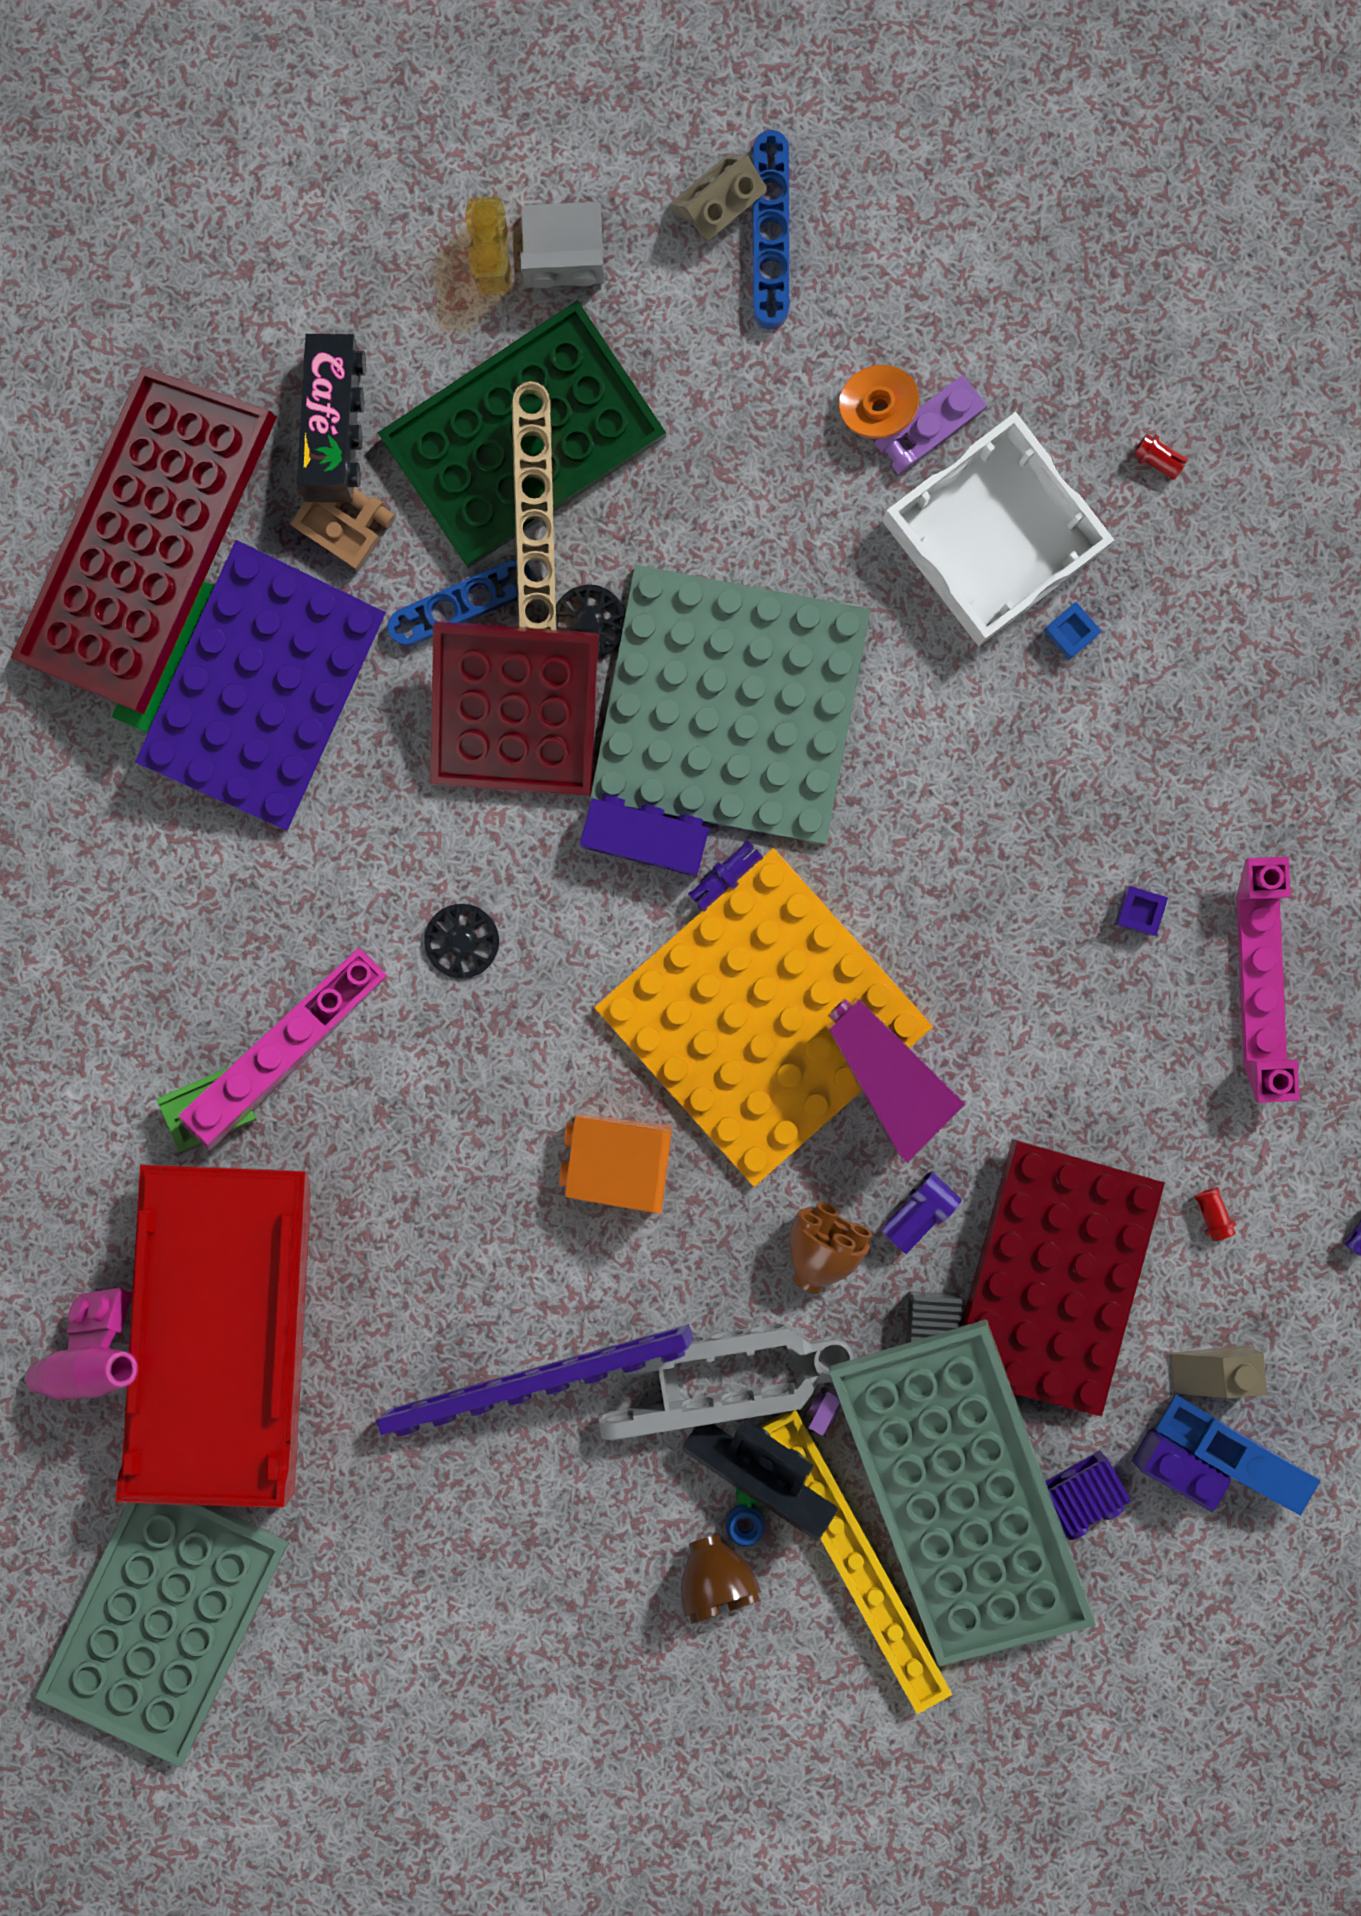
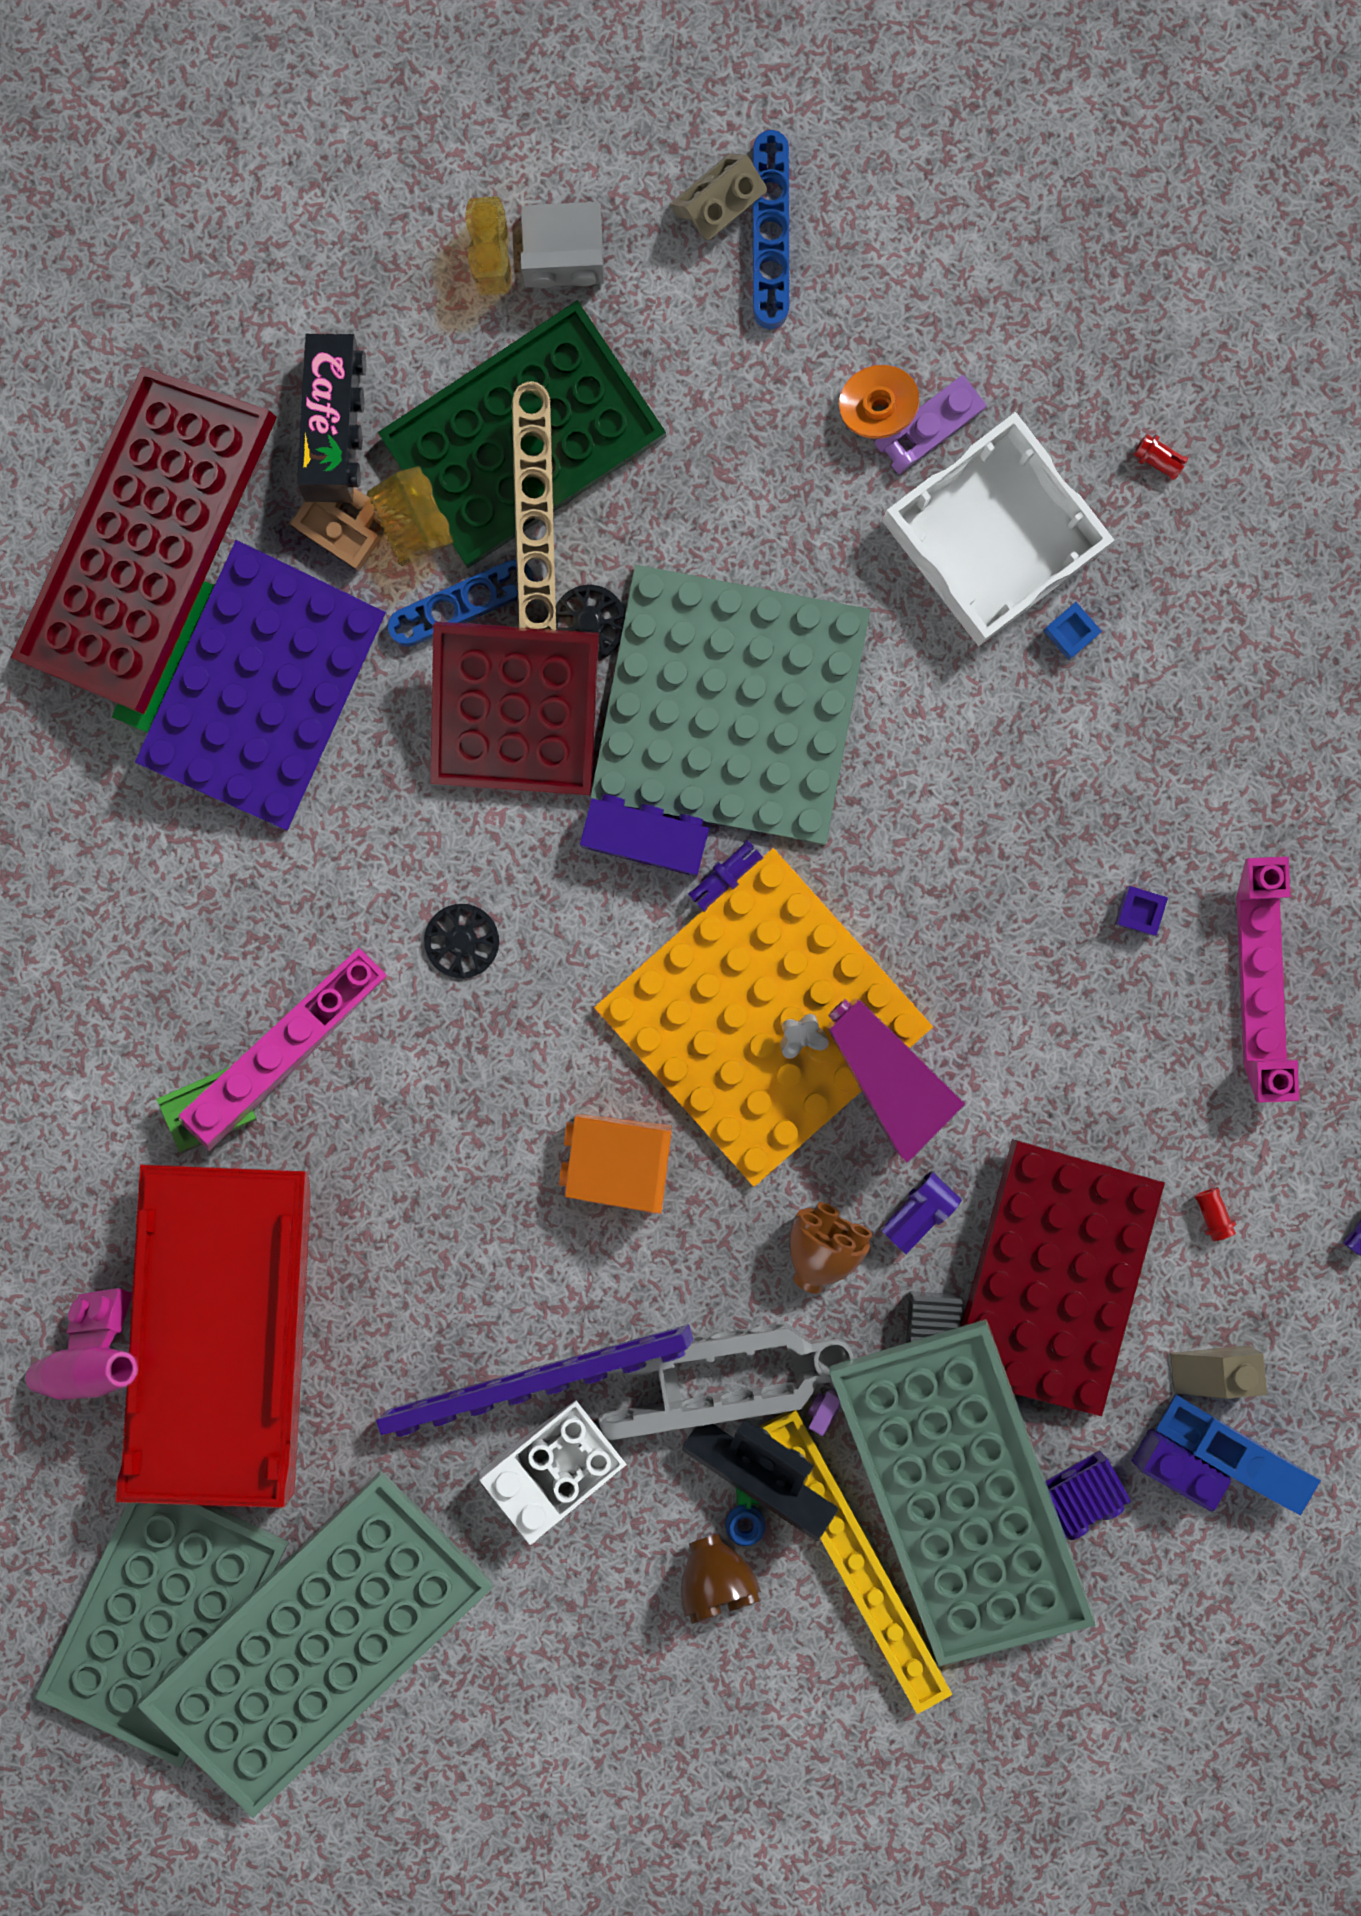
none -> sand green plate [137,1470,493,1818]
none -> clear yellow brick [367,466,454,566]
none -> white slope [479,1400,627,1545]
none -> light grey piece [781,1014,829,1058]

